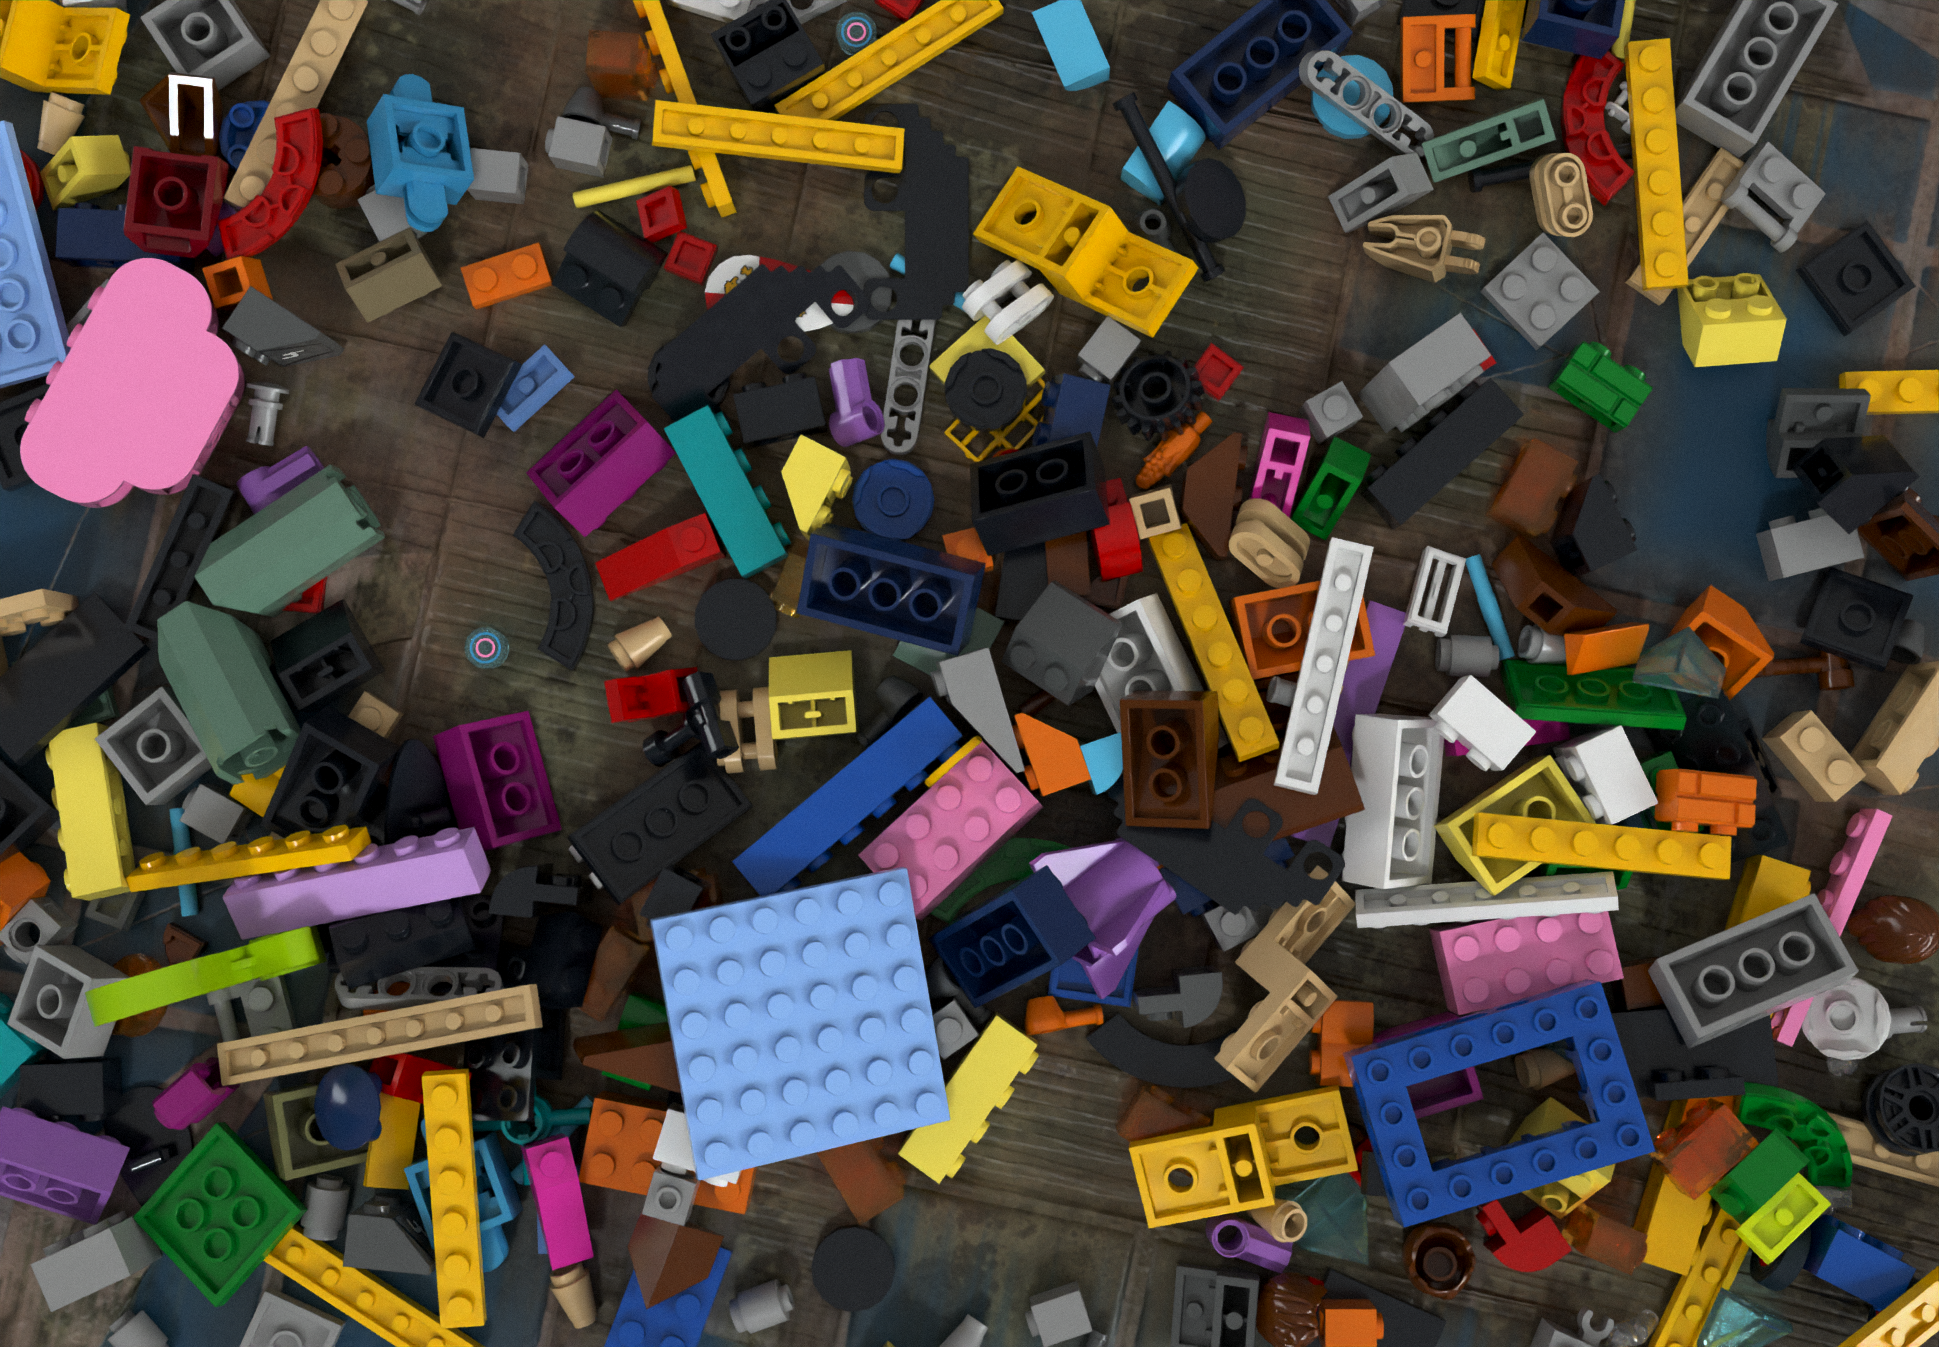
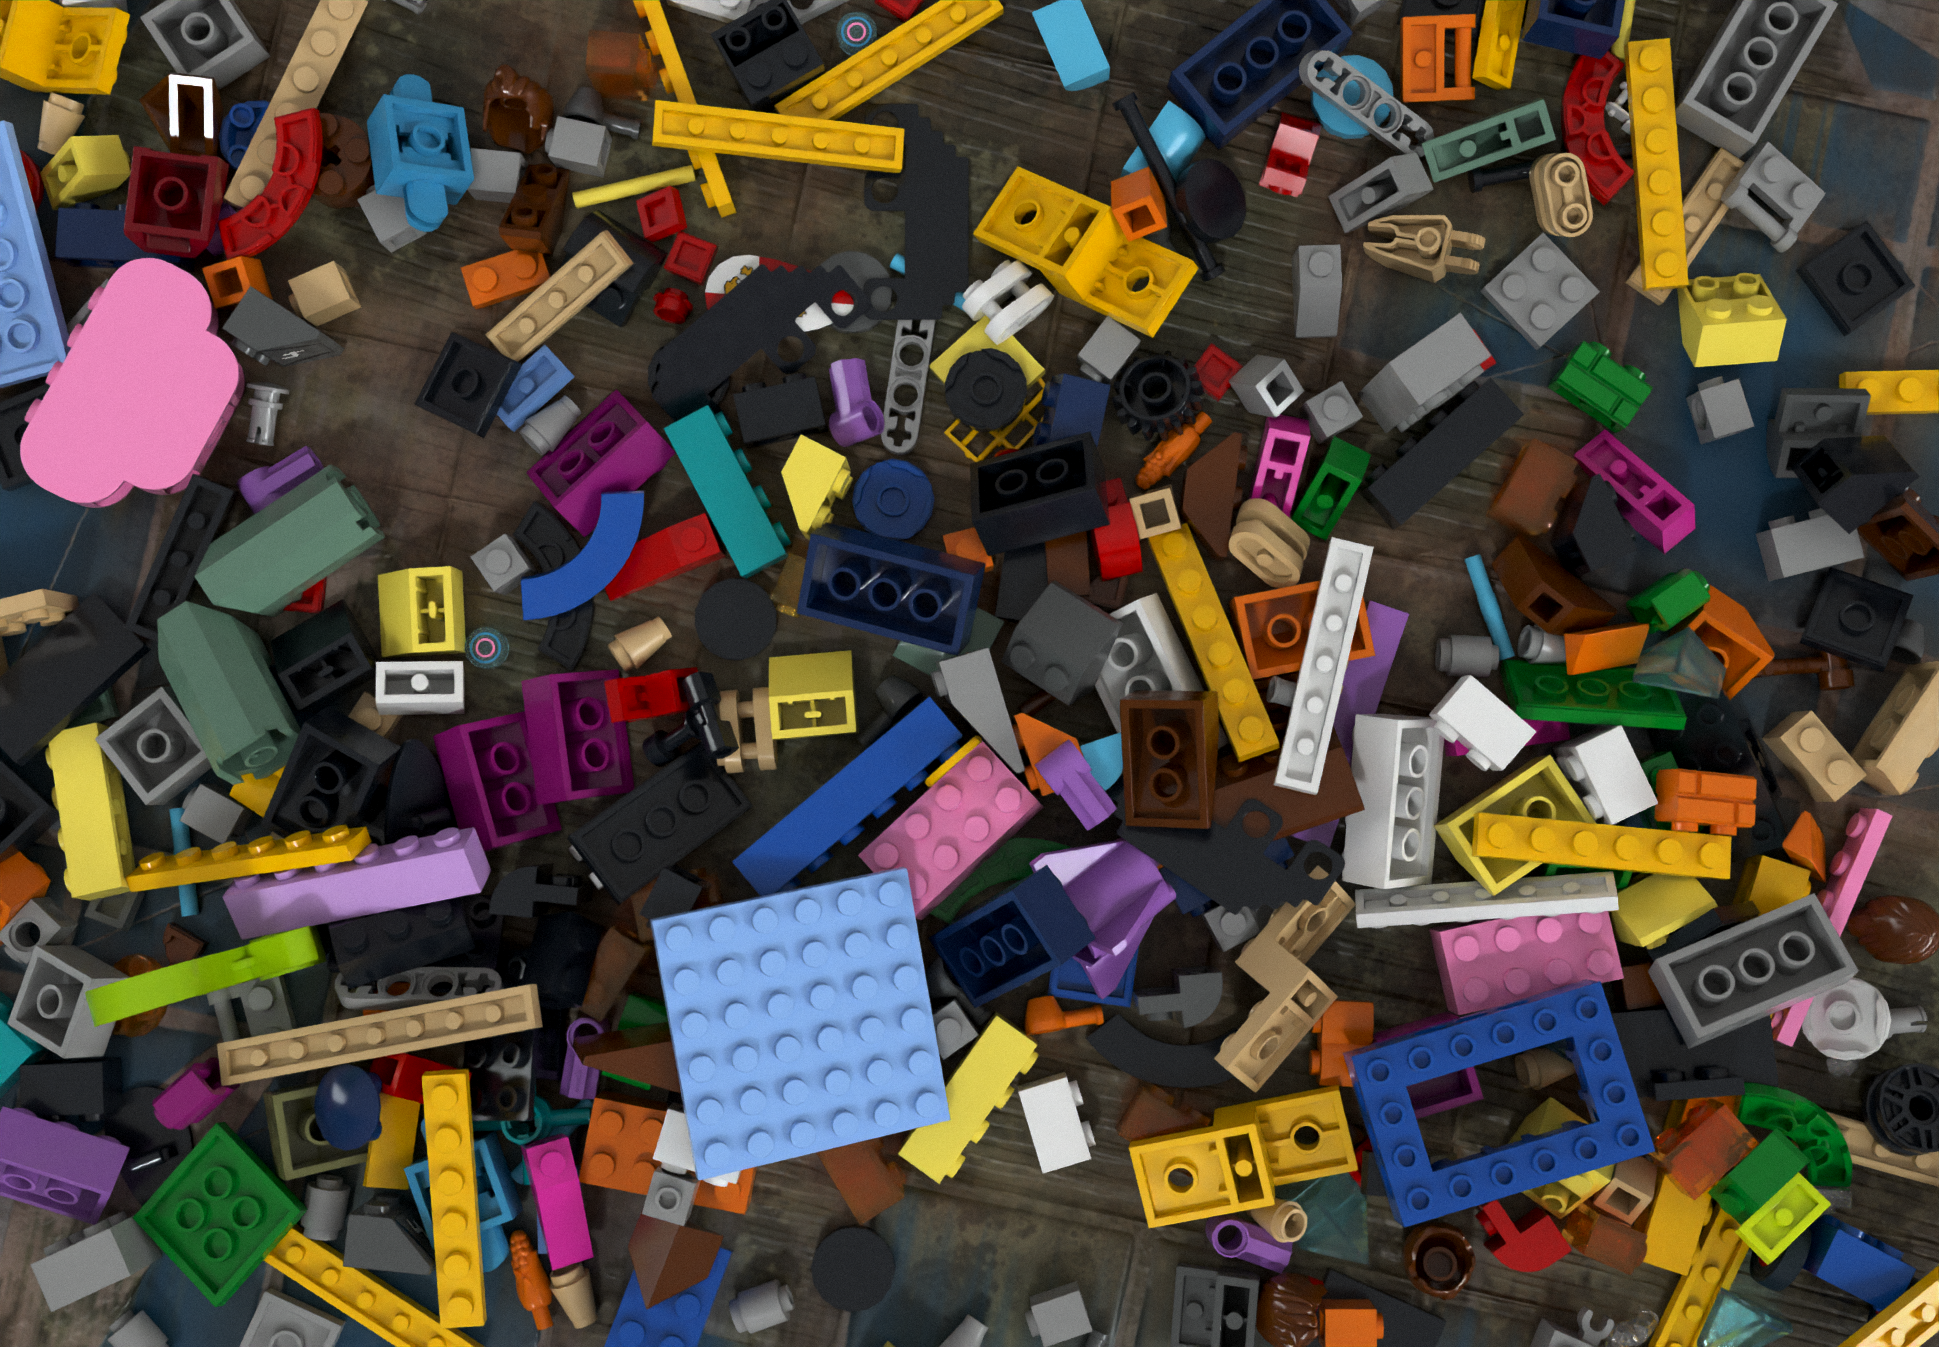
dark tan brick [335,227,442,323] -> none
white tile [1403,546,1466,638] -> none
none -> tan brick [288,261,361,327]
none -> white brick [376,661,465,715]
none -> light yellow slope [378,566,466,658]
none -> light grey brick [471,533,539,596]
none -> reddish brown hair [482,64,554,155]
none -> tan tile [485,230,634,363]
none -> reddish brown slope [499,163,569,254]
none -> orange piece [509,1230,554,1331]
none -> light grey cone [519,395,581,456]
none -> blue tile [521,491,644,620]
none -> magenta slope [521,669,635,805]
none -> medium lavender piece [559,1012,611,1100]
none -> red plate [653,288,693,324]
none -> white brick [1017,1072,1096,1173]
none -> medium lavender piece [1035,739,1117,831]
none -> orange brick [1111,166,1167,242]
none -> light grey brick [1229,354,1304,418]
none -> brick [1259,112,1321,198]
none -> light grey slope [1291,244,1342,338]
none -> dark pink slope [1574,429,1696,554]
none -> tan brick [1593,1156,1658,1225]
none -> light yellow slope [1608,872,1718,949]
none -> green brick [1626,568,1710,634]
none -> black tile [1647,900,1760,962]
none -> light grey brick [1686,376,1754,445]
none -> orange slope [1782,811,1826,883]

